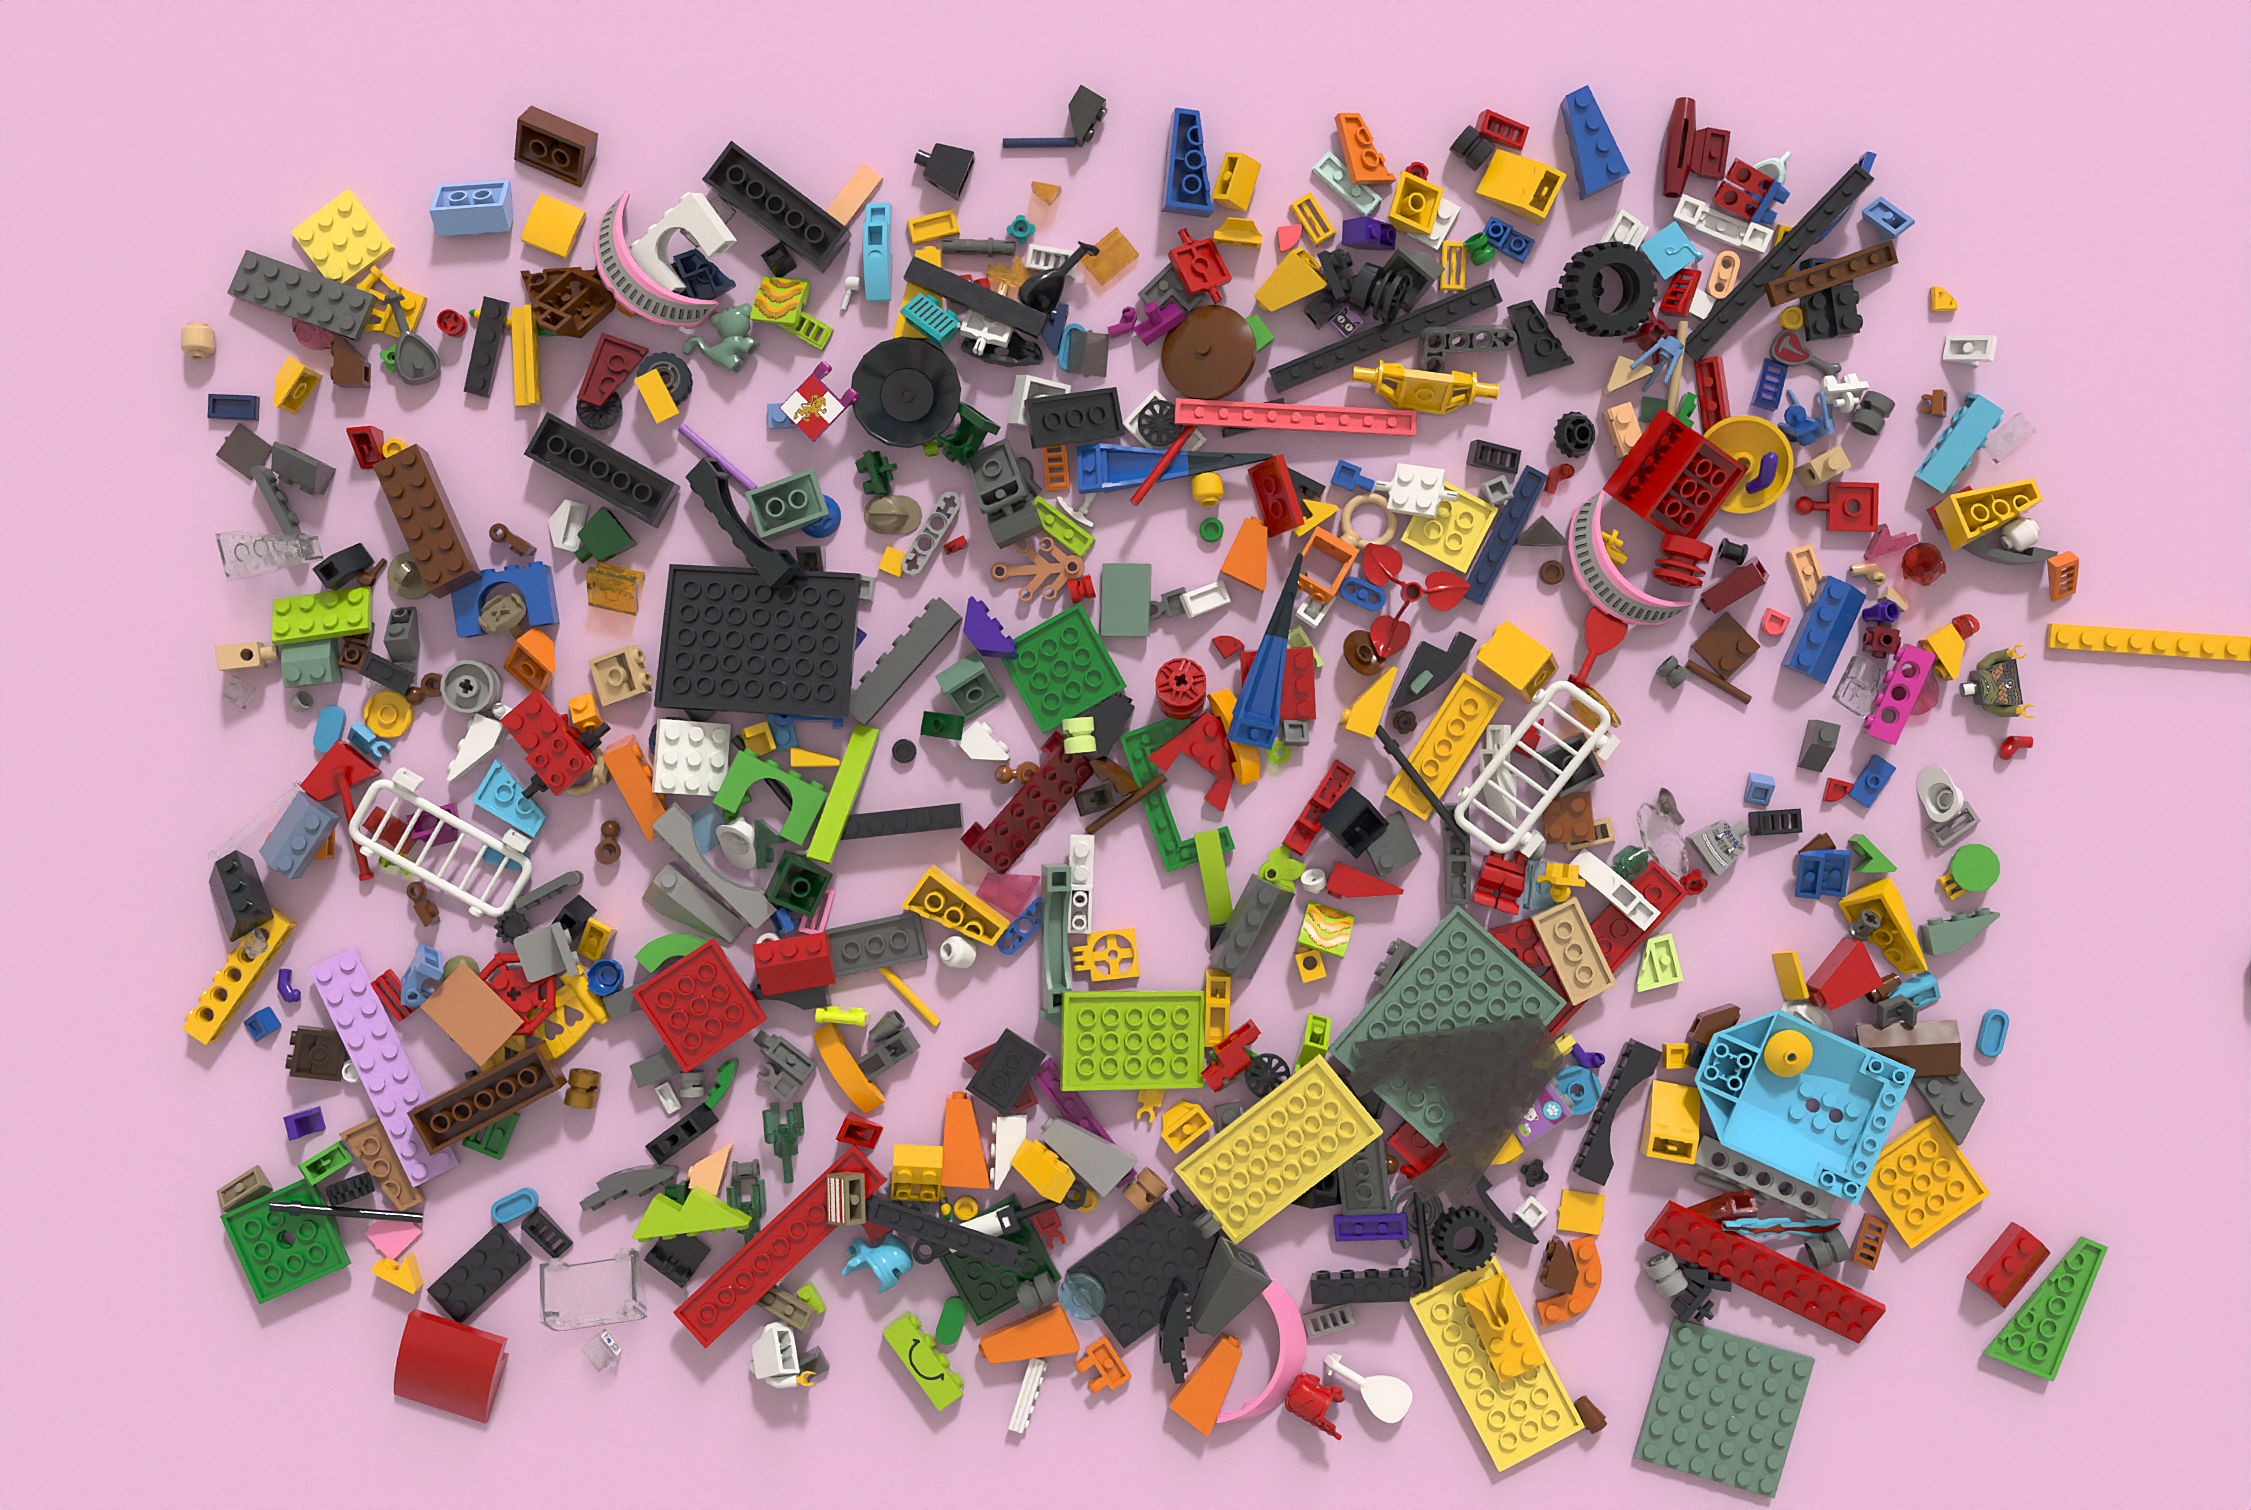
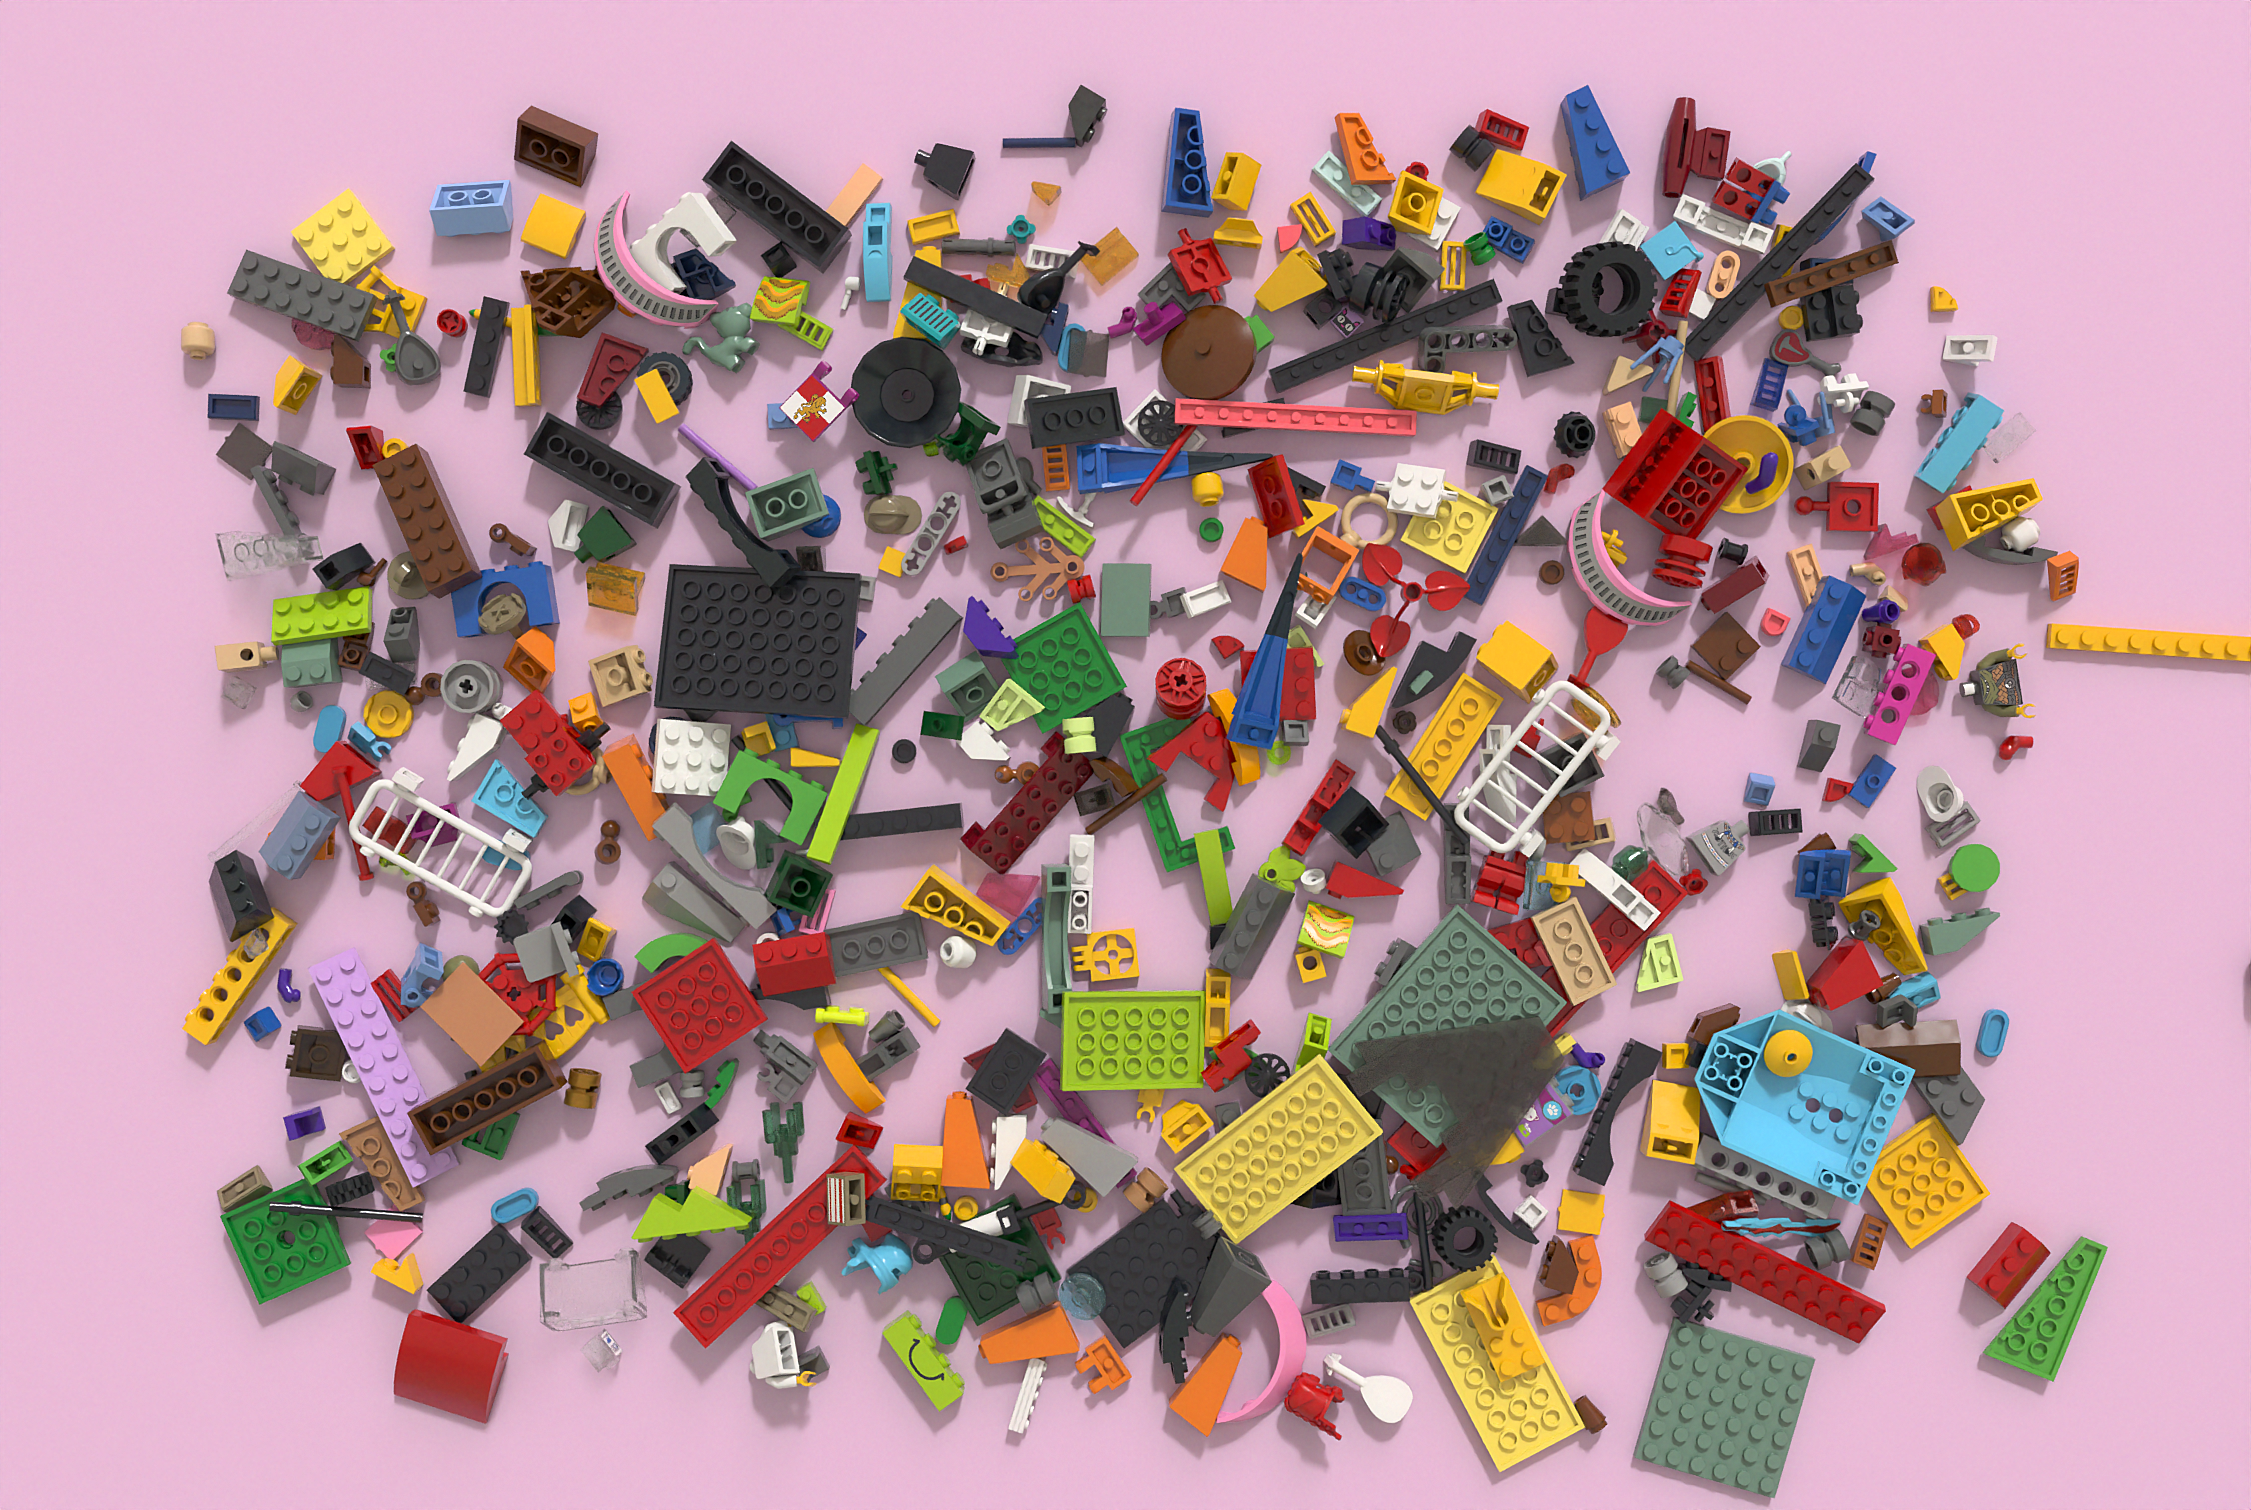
none -> yellowish green wing [979,678,1045,731]
none -> black hinge [1808,896,1838,951]

